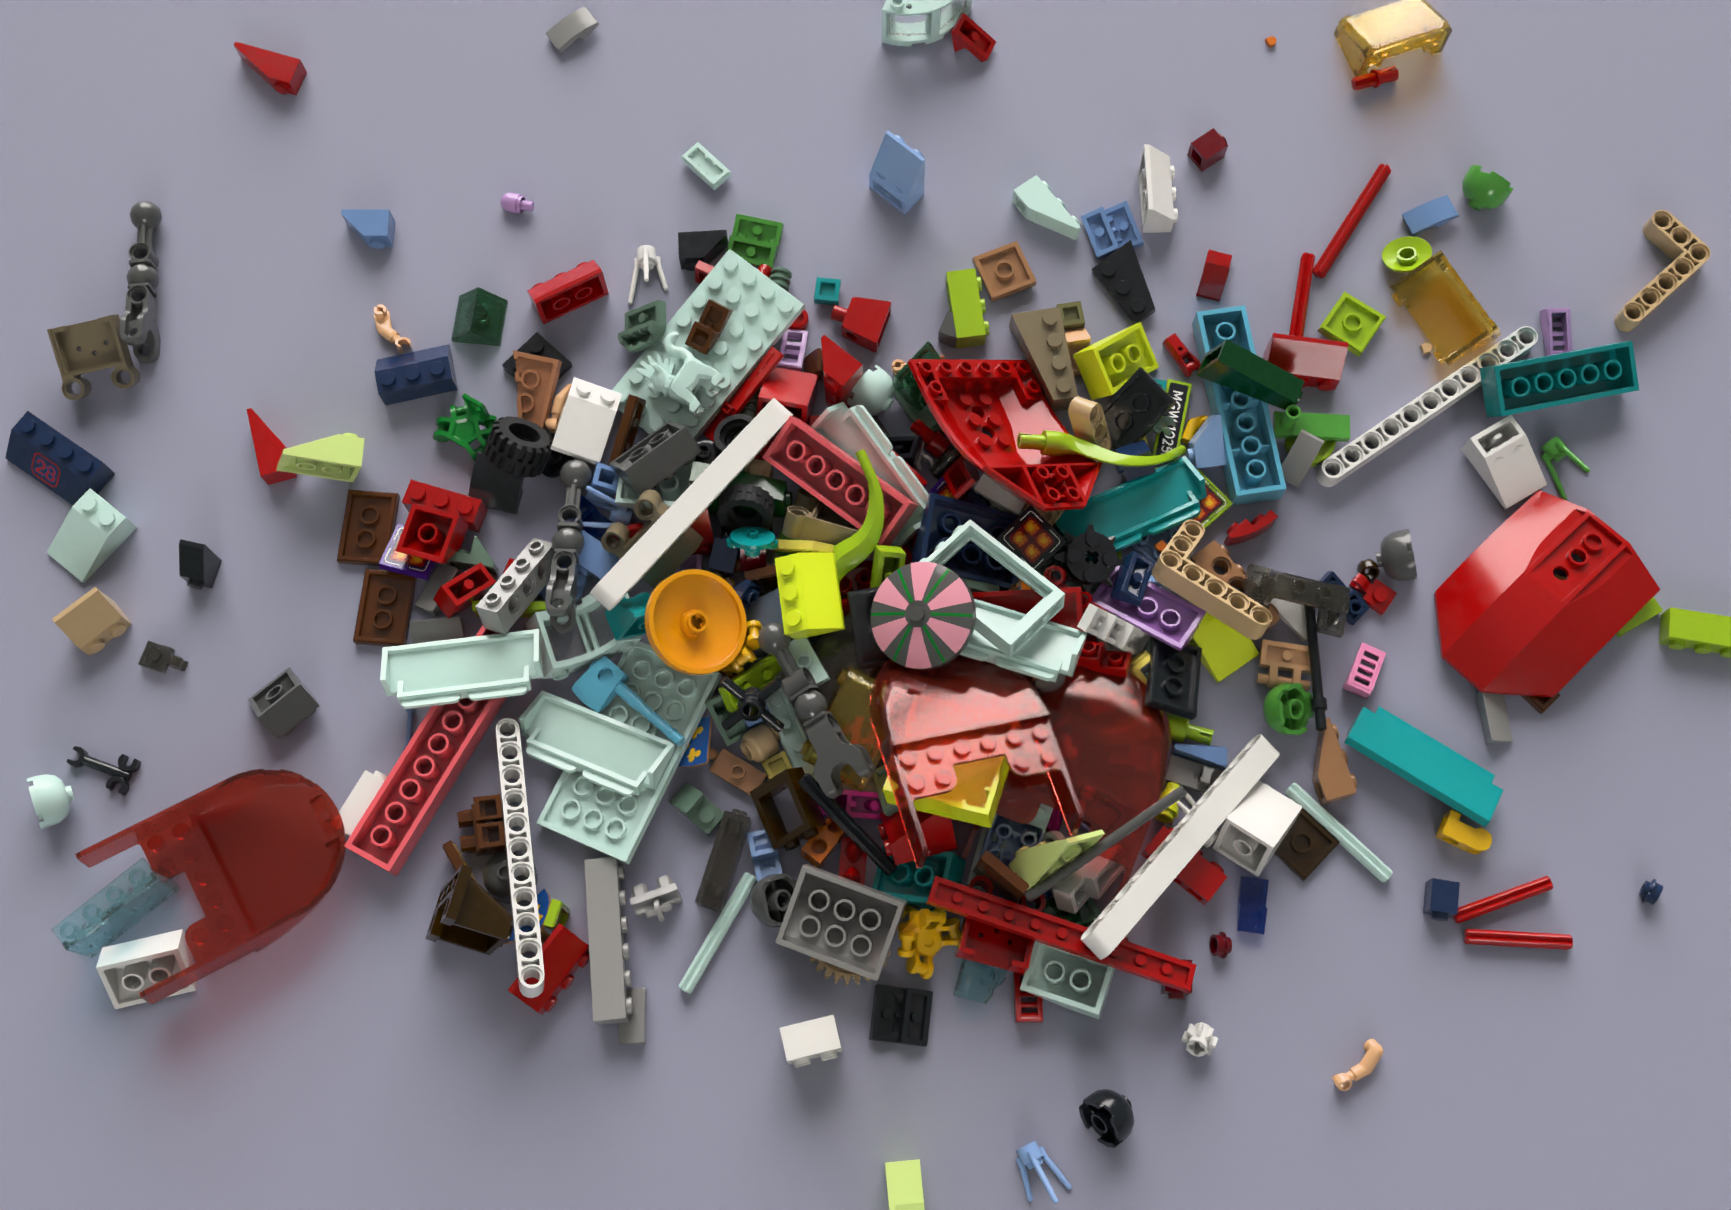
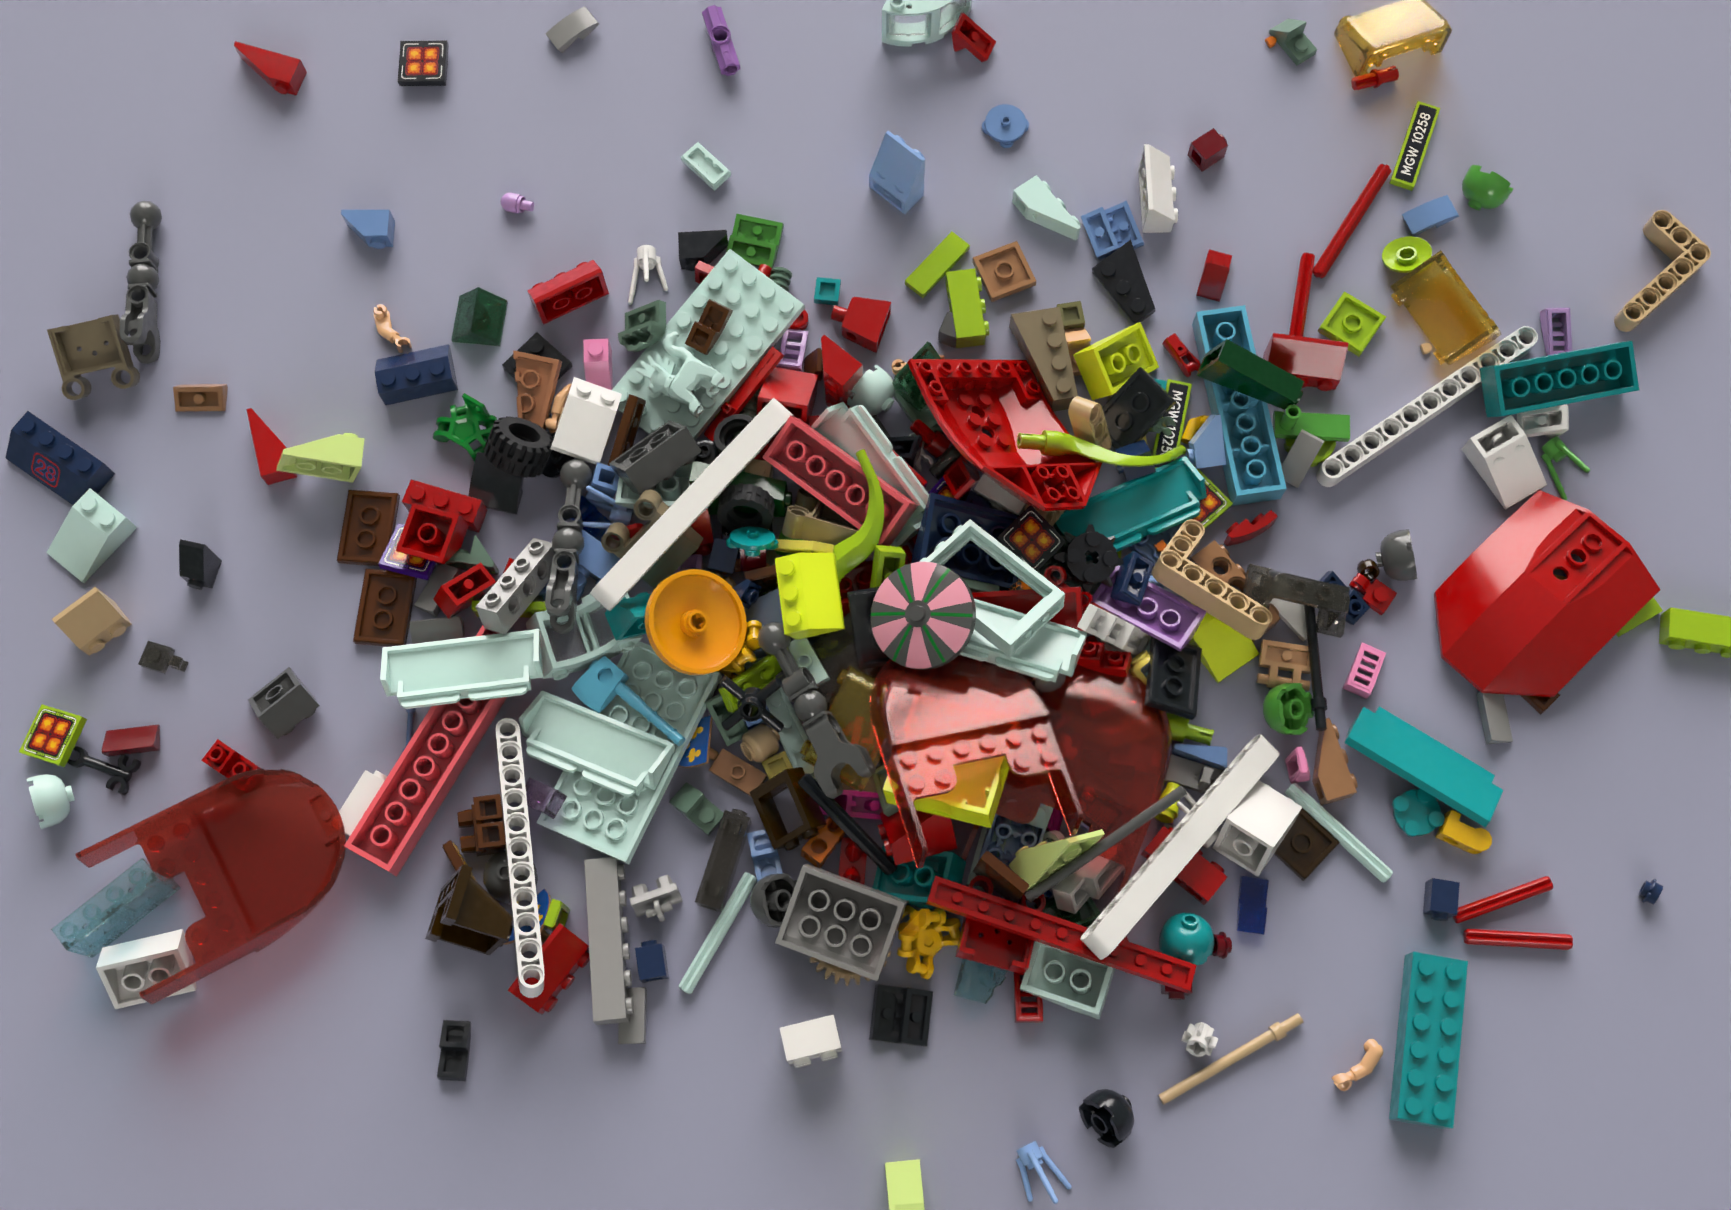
none -> tile [19,704,87,768]
none -> dark red slope [102,725,160,757]
none -> medium nougat slope [173,384,228,412]
none -> red slope [201,739,263,791]
none -> tile [398,40,449,86]
none -> black slope [437,1020,471,1081]
none -> clear purple slope [525,778,567,819]
none -> bright pink slope [583,338,613,390]
none -> dark blue brick [635,940,669,983]
none -> medium lavender piece [702,5,740,76]
none -> lime tile [905,231,970,298]
none -> medium blue piece [982,104,1029,148]
none -> tan bar [1158,1013,1304,1105]
none -> teal cylinder [1159,912,1214,966]
none -> sand green slope [1269,19,1317,66]
none -> bright pink slope [1285,746,1311,784]
none -> tile [1389,101,1440,191]
none -> teal brick [1389,951,1468,1129]
none -> teal piece [1392,788,1445,837]
none -> white slope [1517,404,1569,439]

